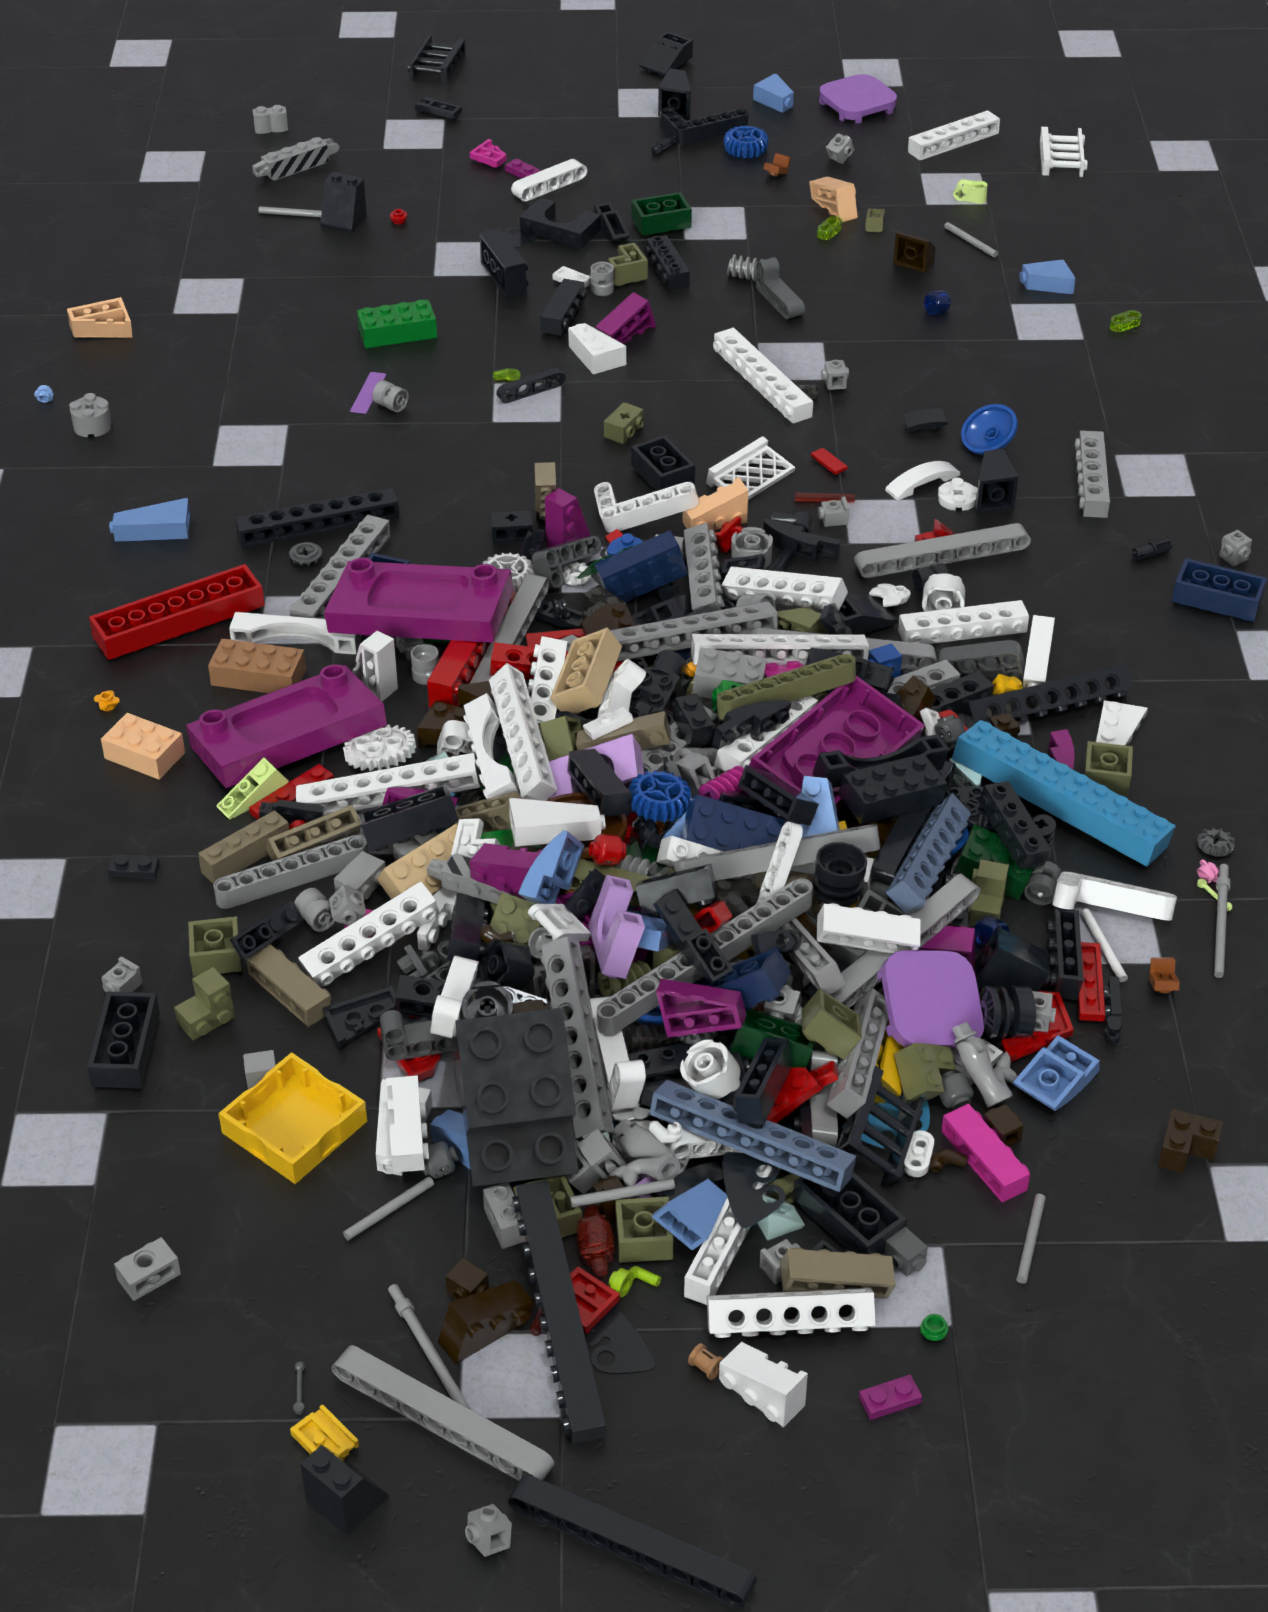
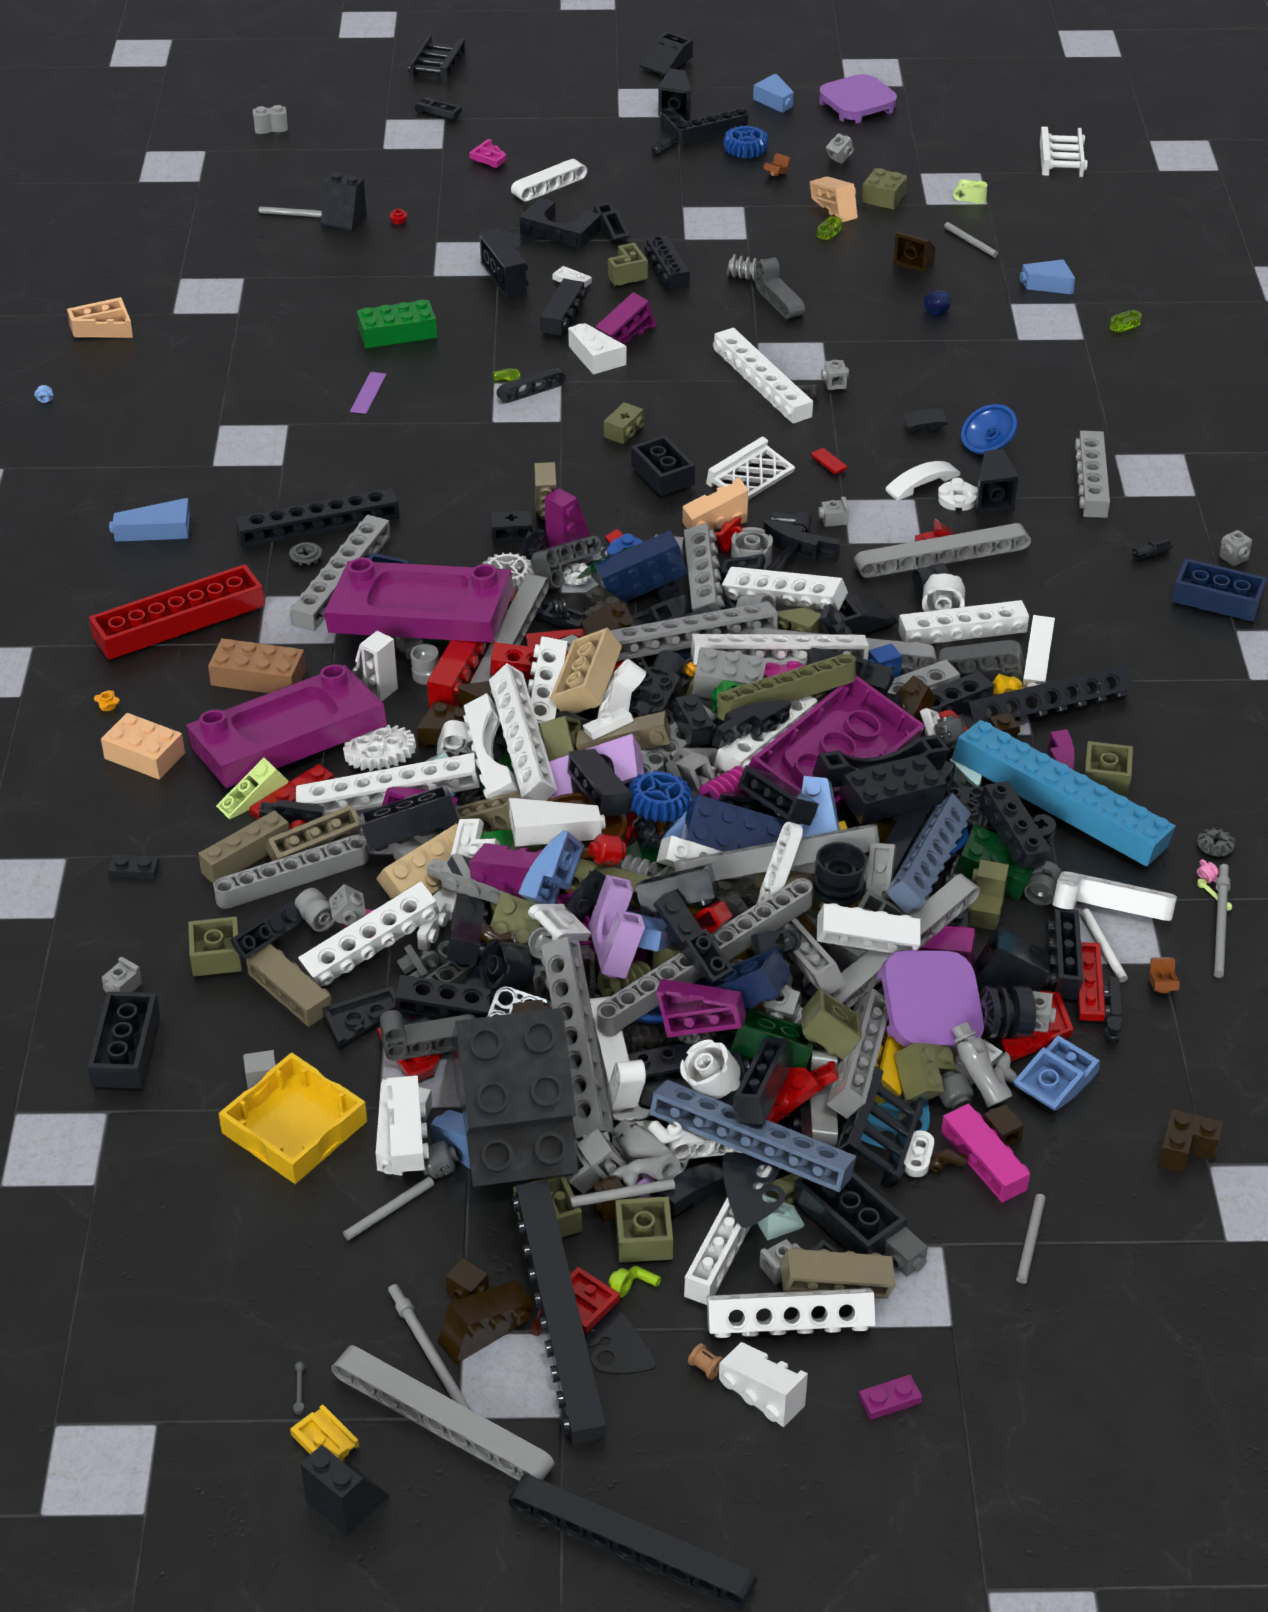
light grey brick [69,393,112,437] -> none
light grey brick [114,1237,181,1301] -> none
olive brick [174,967,235,1041] -> none
white arch [229,612,361,654] -> none
light grey hinge [252,137,339,180] -> none
light grey brick [334,851,385,900] -> none
light grey wheel [372,380,409,412] -> none
white beam [430,956,479,1038] -> none
black brick [462,981,513,1020] -> none
light grey brick [465,1504,512,1557] -> none
light grey brick [483,1183,525,1249] -> none
magenta plate [505,159,541,179] -> none
clear red piece [577,1205,615,1277] -> none
light grey wheel [591,262,614,296] -> none
white beam [594,482,699,533] -> none
dark green brick [631,192,692,236] -> none
medium blue slope [652,1179,727,1250] -> none
clear red bar [795,493,855,502] -> none
olive slope [865,209,885,232] -> none
white plate [869,584,910,607] -> none
white brick [908,111,1000,160] -> none
green plate [920,1314,948,1341] -> none
clear blue head [974,916,1010,946] -> none
white wing [1096,700,1148,745] -> none
none -> olive brick [862,168,907,210]
none -> light grey hinge [866,843,896,899]

